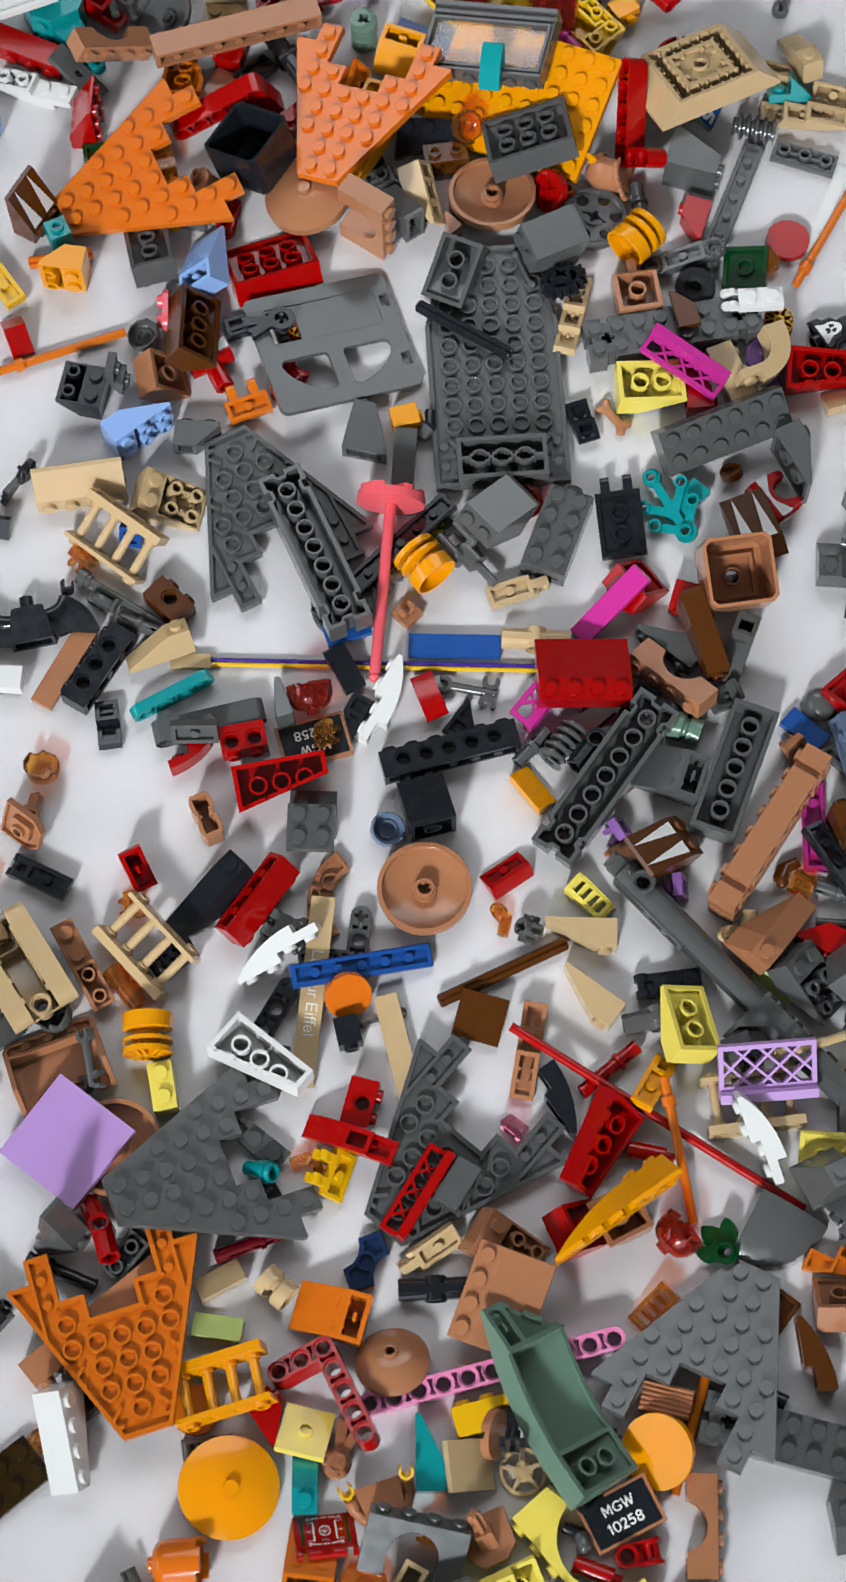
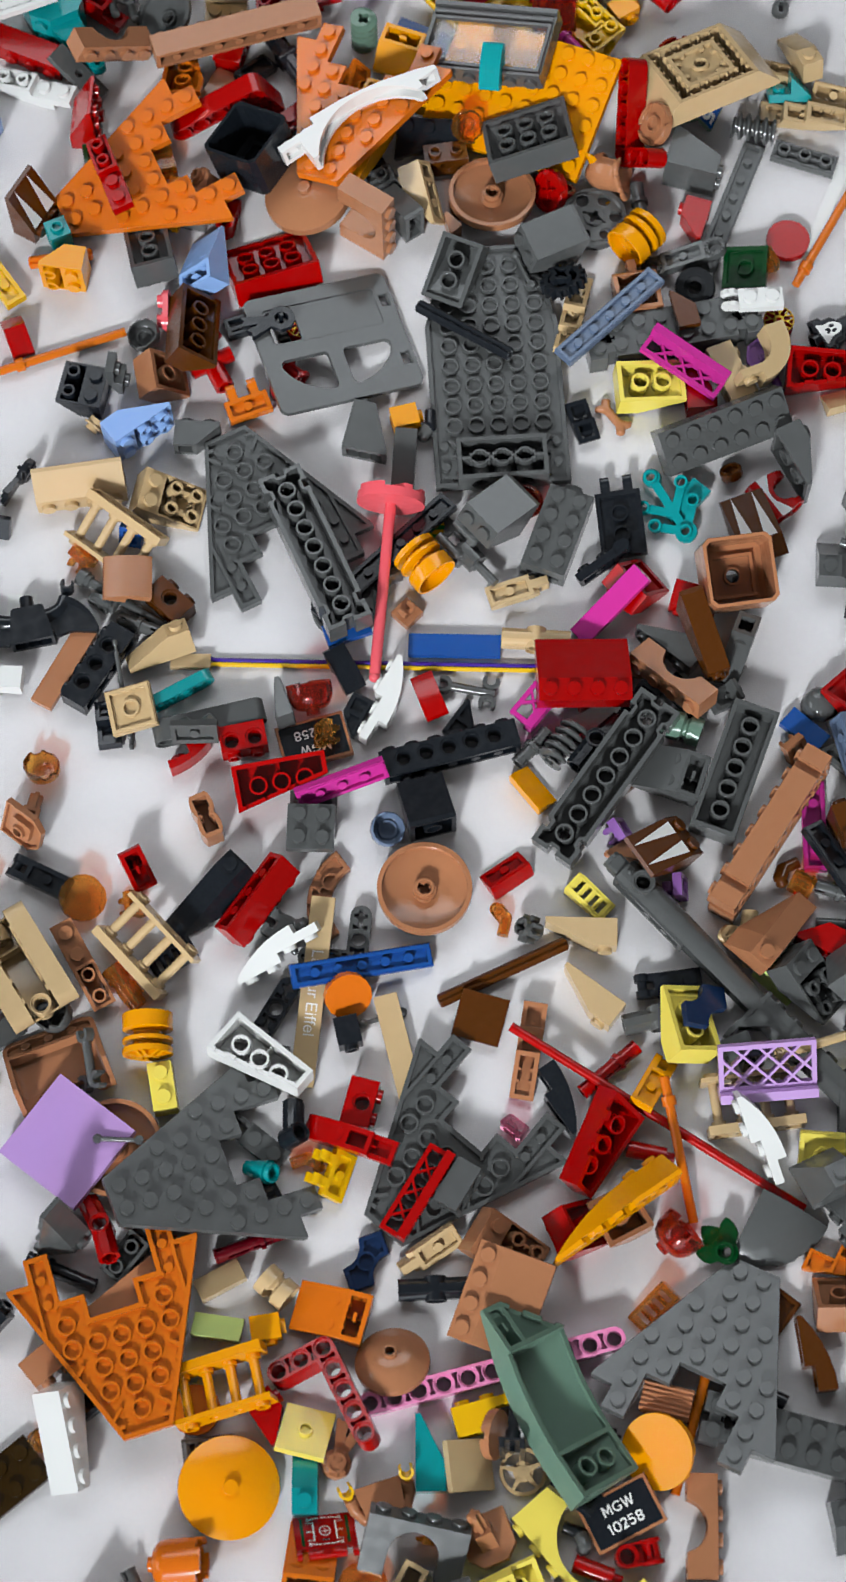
none -> clear orange tile [58,874,107,922]
none -> red slope [85,134,135,216]
none -> tan plate [85,415,102,435]
none -> dark grey hinge [93,1134,145,1146]
none -> nougat slope [102,555,152,603]
none -> tan tile [104,680,159,738]
none -> dark grey piece [112,640,134,750]
none -> light orange brick [248,1312,287,1347]
none -> white slope [277,65,441,171]
none -> black piece [277,1098,310,1150]
none -> dark pink tile [293,755,390,804]
none -> sand blue tile [554,267,665,367]
none -> black hinge [575,537,632,587]
none -> nougat tile [638,102,673,147]
none -> dark blue tile [681,984,727,1030]

